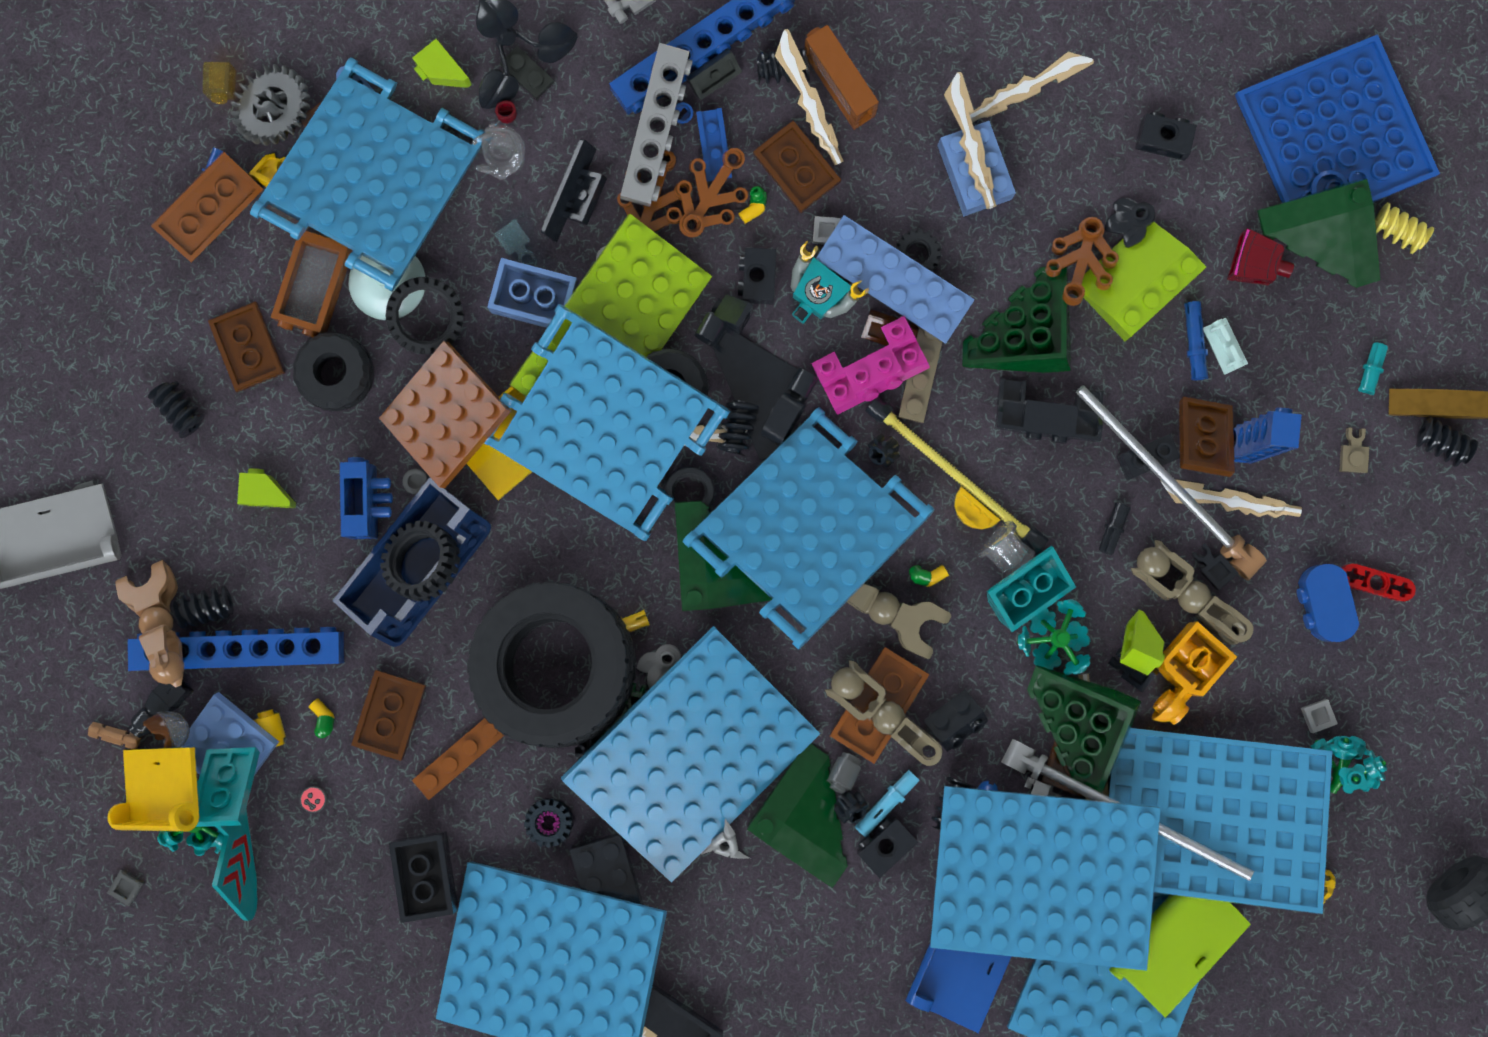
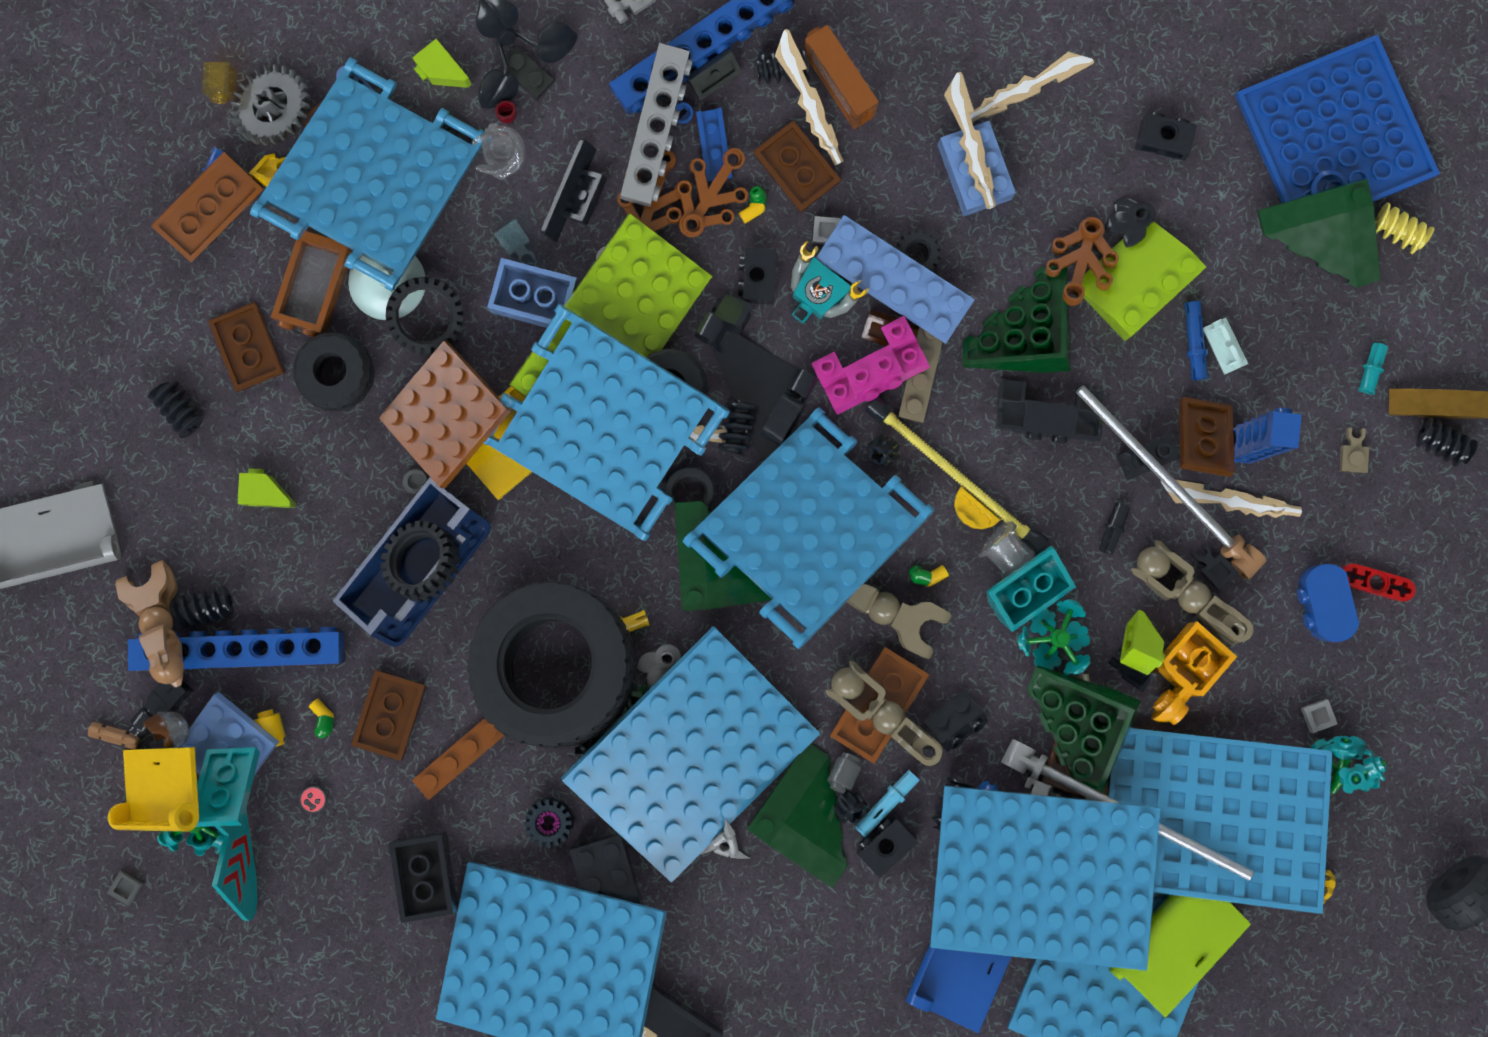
blue piece [340,457,393,539] -> none
dark red torso [1227,229,1294,285] -> none

